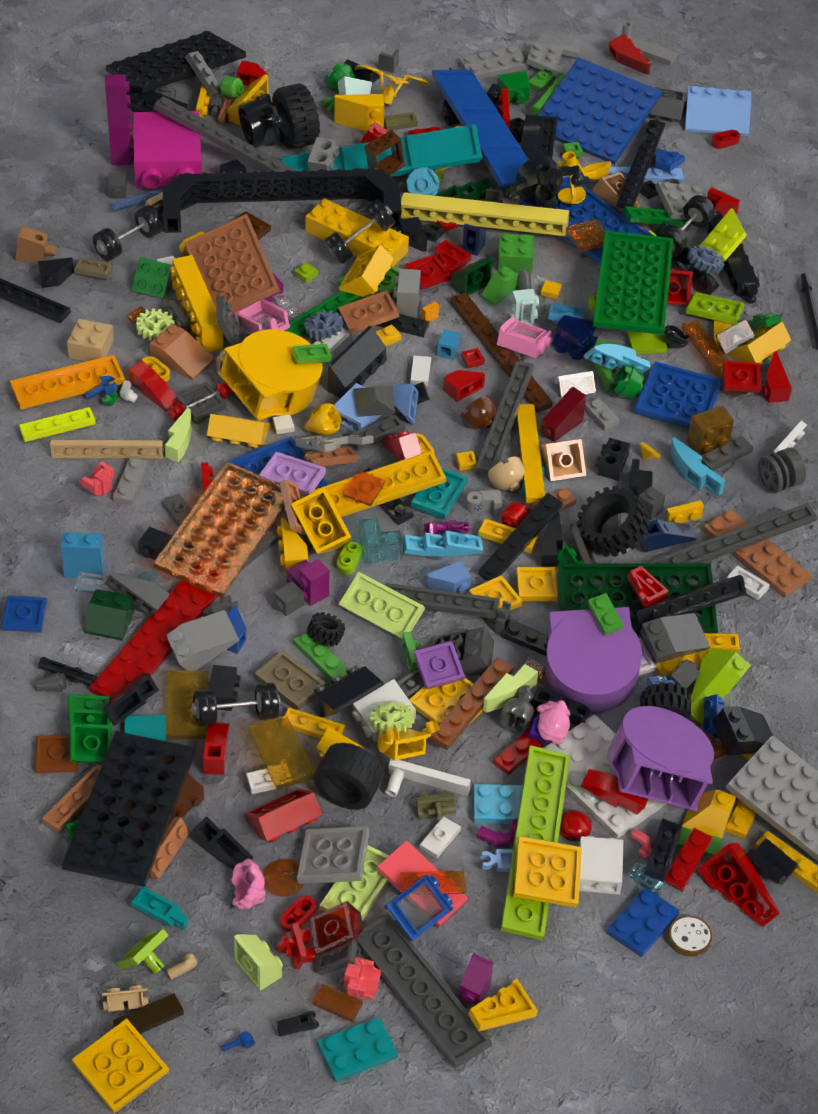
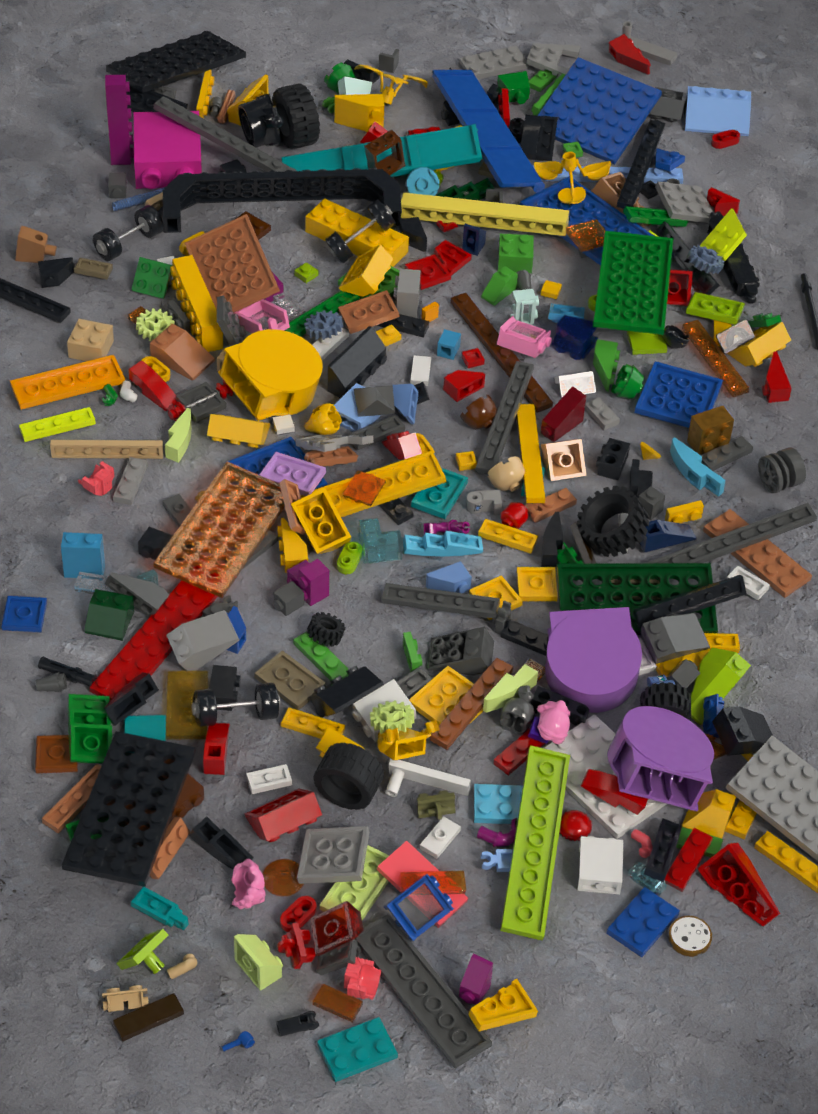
yellow plate [72,1019,169,1114] -> none
blue bar [85,376,118,399] -> none
dark grey plate [185,51,221,97] -> none
red plate [201,462,214,495] -> none
bright green head [219,76,244,98] -> none
red slope [237,61,268,86] -> none
clear yellow tile [248,715,315,790] -> none
bright green plate [292,344,332,364] -> none
light grey brick [307,137,339,171] -> none
yellowish green plate [339,572,425,640] -> none
olive tile [384,112,418,130] -> none
medium lavender plate [414,641,465,690] -> none
black plate [424,222,445,242] -> none
dark green slope [451,257,492,295] -> none
black plate [478,493,563,581] -> none
black piece [508,156,584,209] -> none
yellow plate [513,836,582,908] -> none
medium azure slope [584,344,650,374] -> none
bright green plate [588,593,624,636] -> none
red wing [627,566,669,607] -> none
black axle [656,195,715,257] -> none
red plate [723,360,761,393] -> none
black panel [746,838,798,885] -> none
white plate [773,421,807,453] -> none

